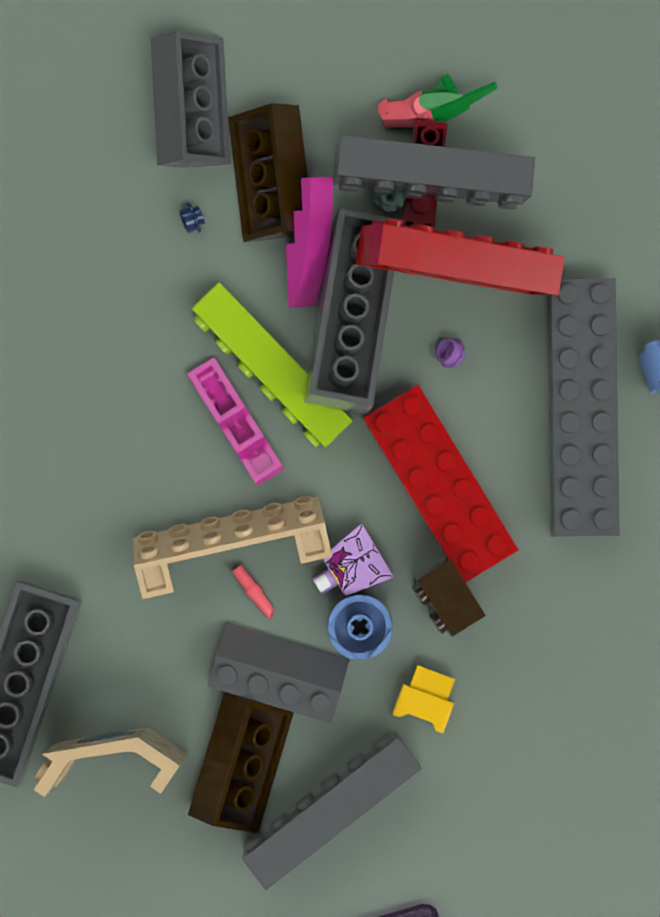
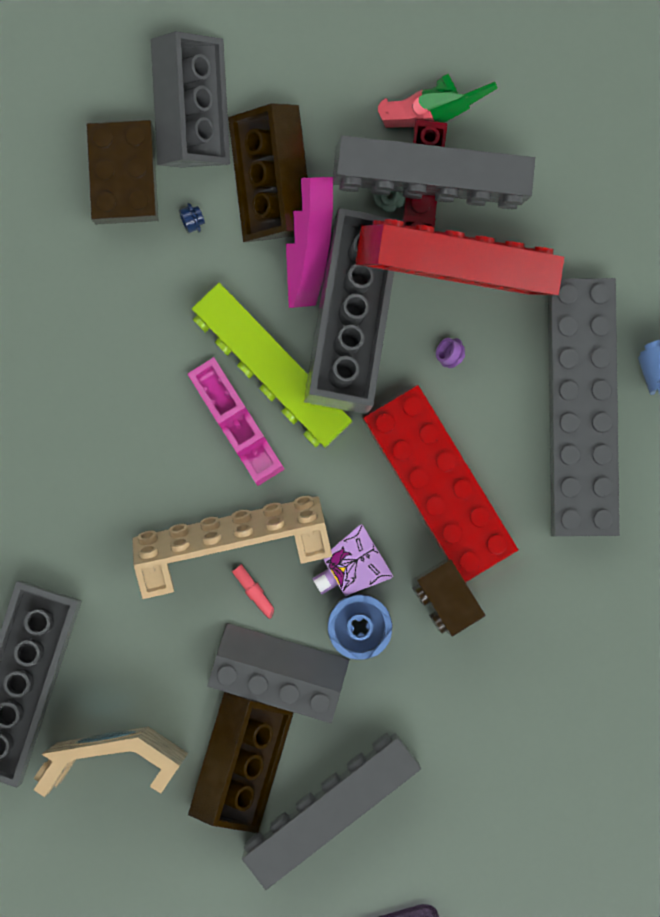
yellow piece [392,665,455,733] -> none
none -> dark brown brick [87,120,159,225]

